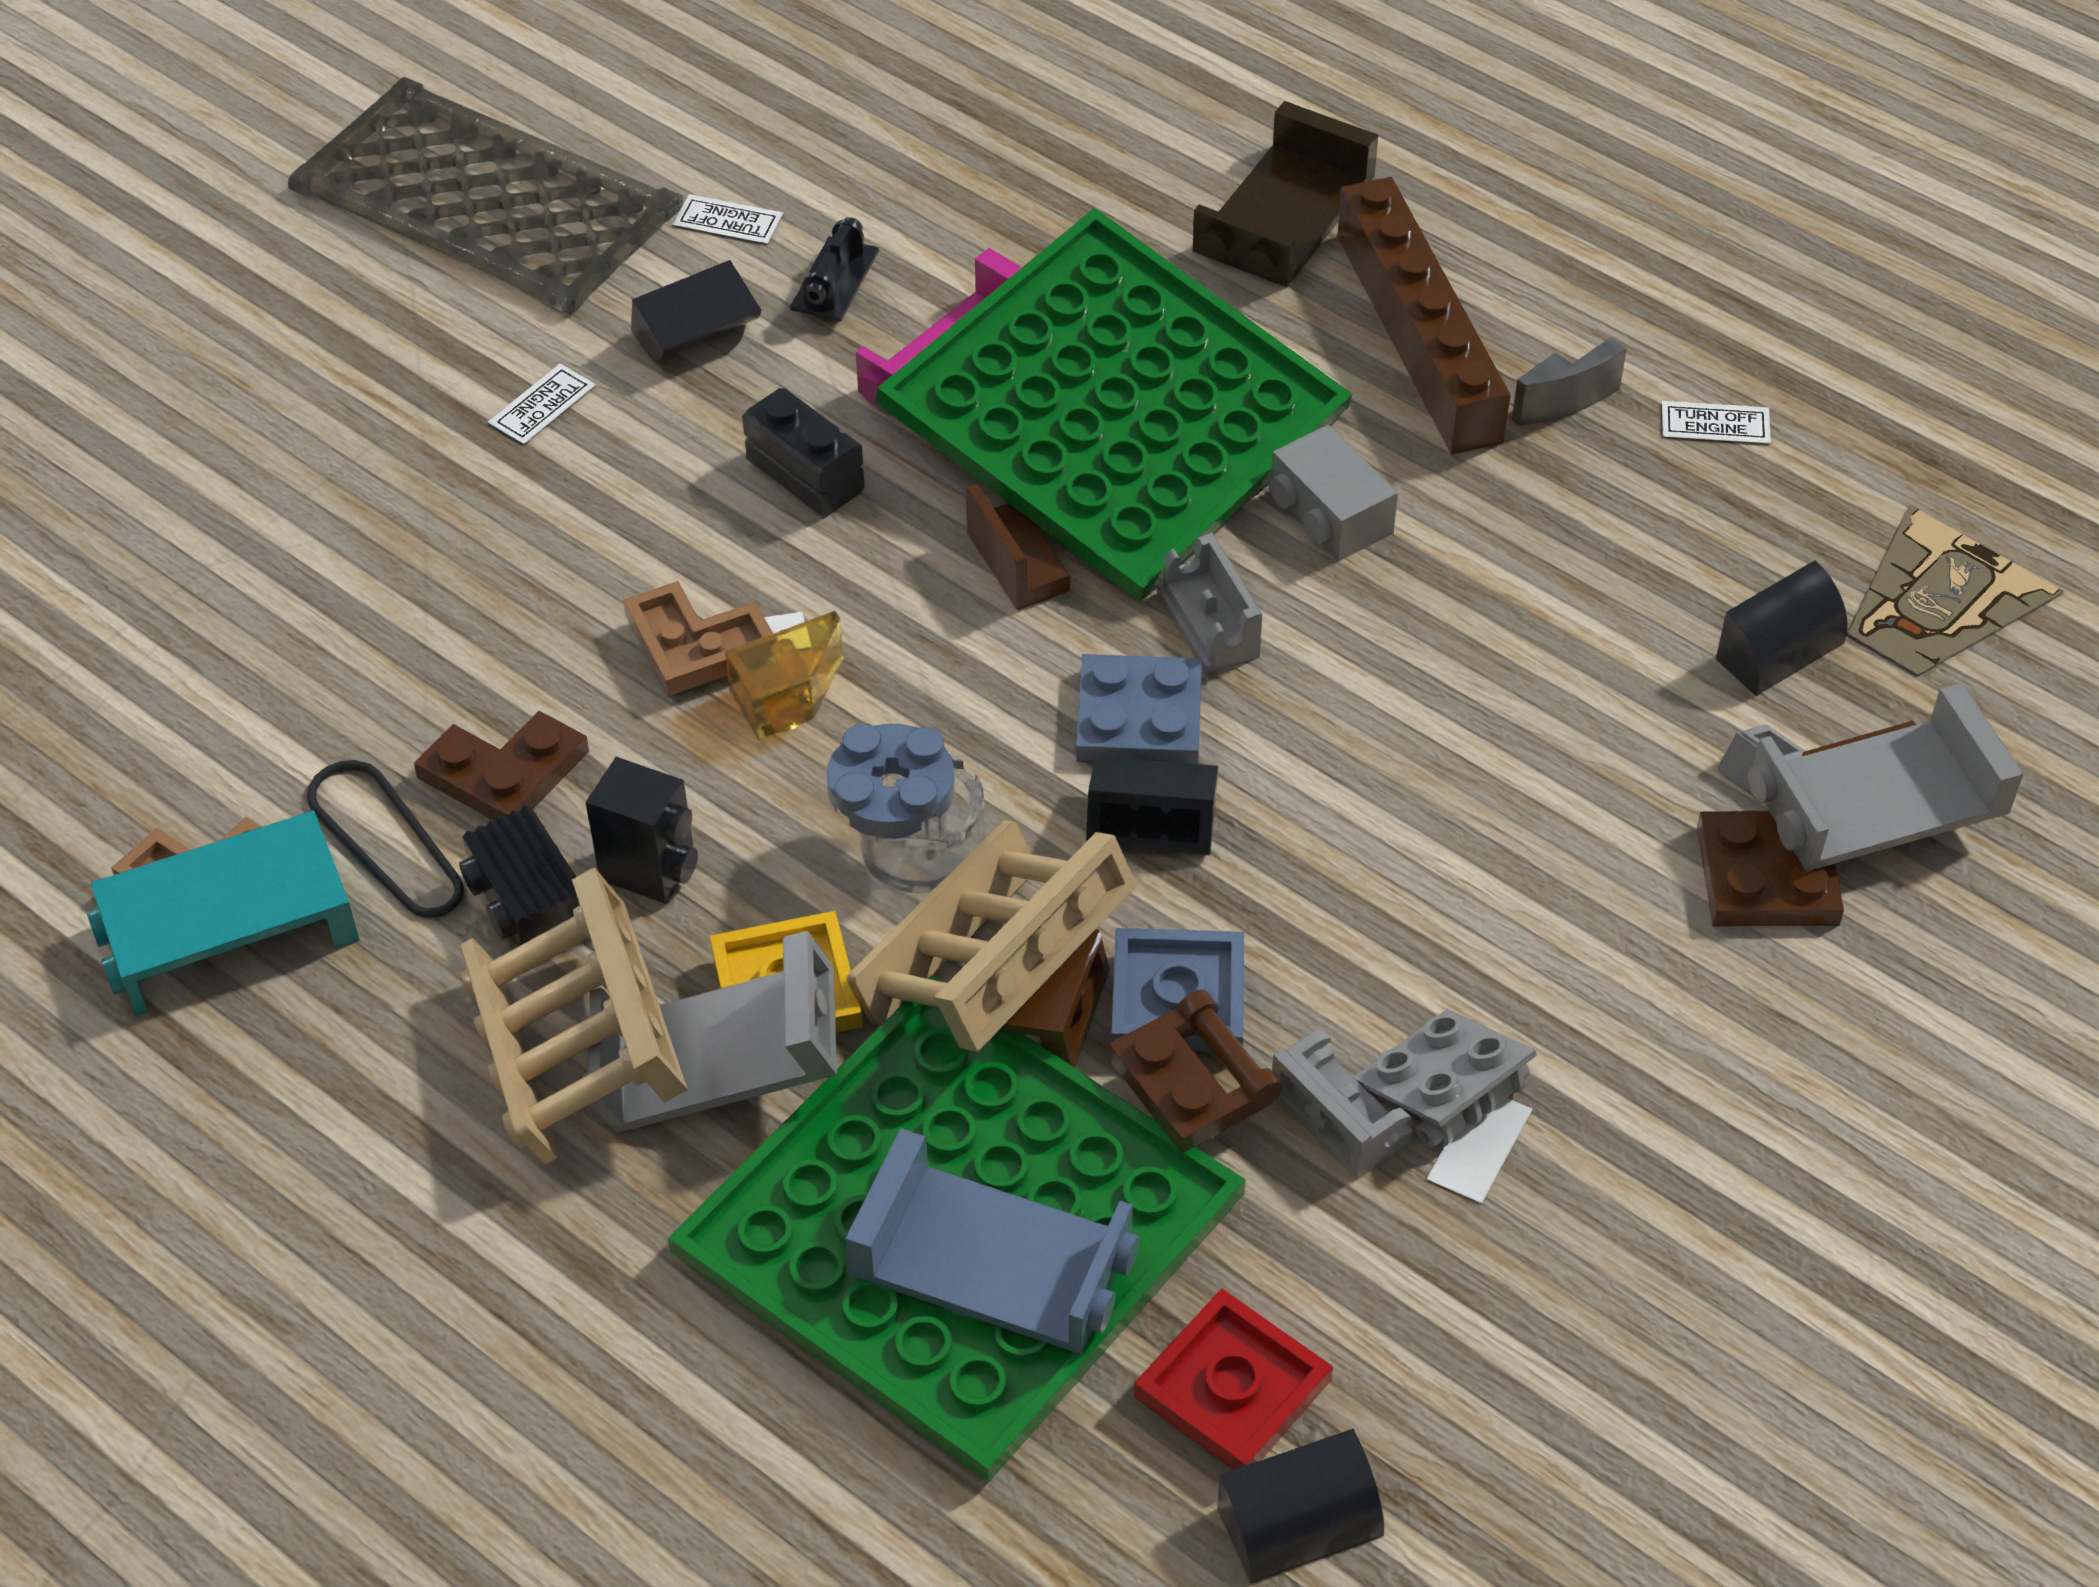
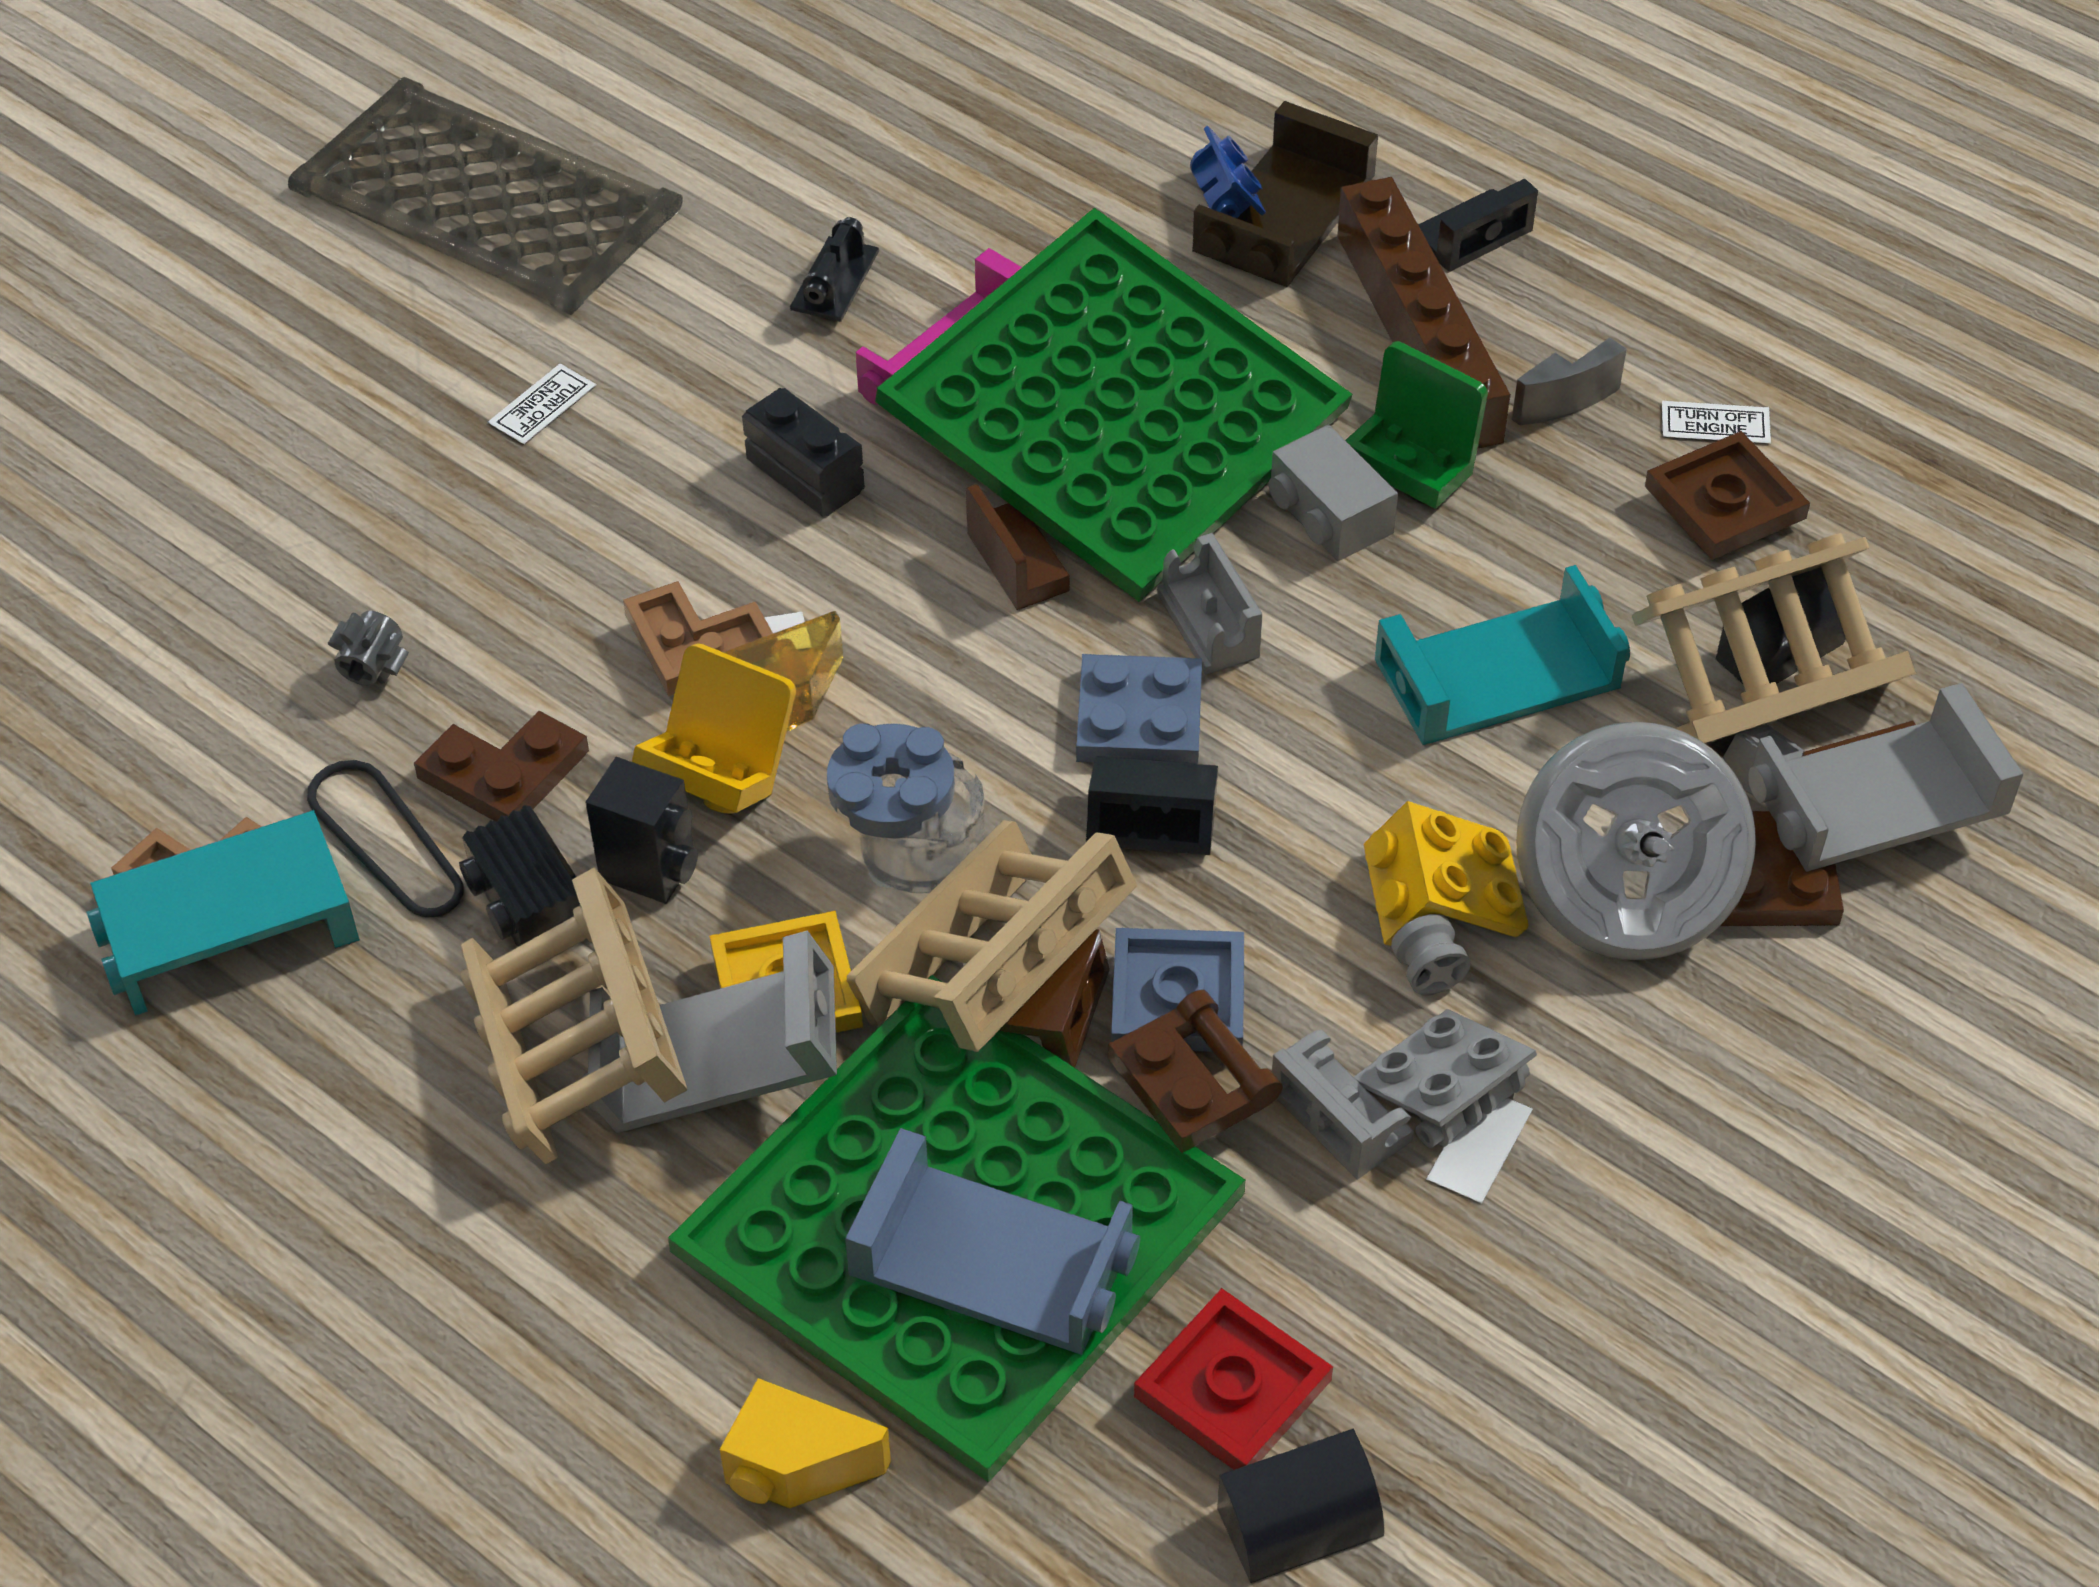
black brick [631,260,762,360] -> none
white sticker [672,194,783,244] -> none
sticker [1847,505,2065,675] -> none
none -> dark grey gear [328,611,409,686]
none -> yellow bracket [632,643,796,813]
none -> yellow slope [719,1378,891,1509]
none -> blue hinge [1190,125,1266,219]
none -> green bracket [1345,341,1488,509]
none -> yellow bracket [1363,801,1529,946]
none -> teal panel [1375,565,1630,745]
none -> light grey wheel [1391,914,1471,995]
none -> black panel [1418,178,1538,272]
none -> flat silver wheel [1516,722,1756,960]
none -> tan fence [1632,533,1916,744]
none -> reddish brown plate [1645,431,1810,560]

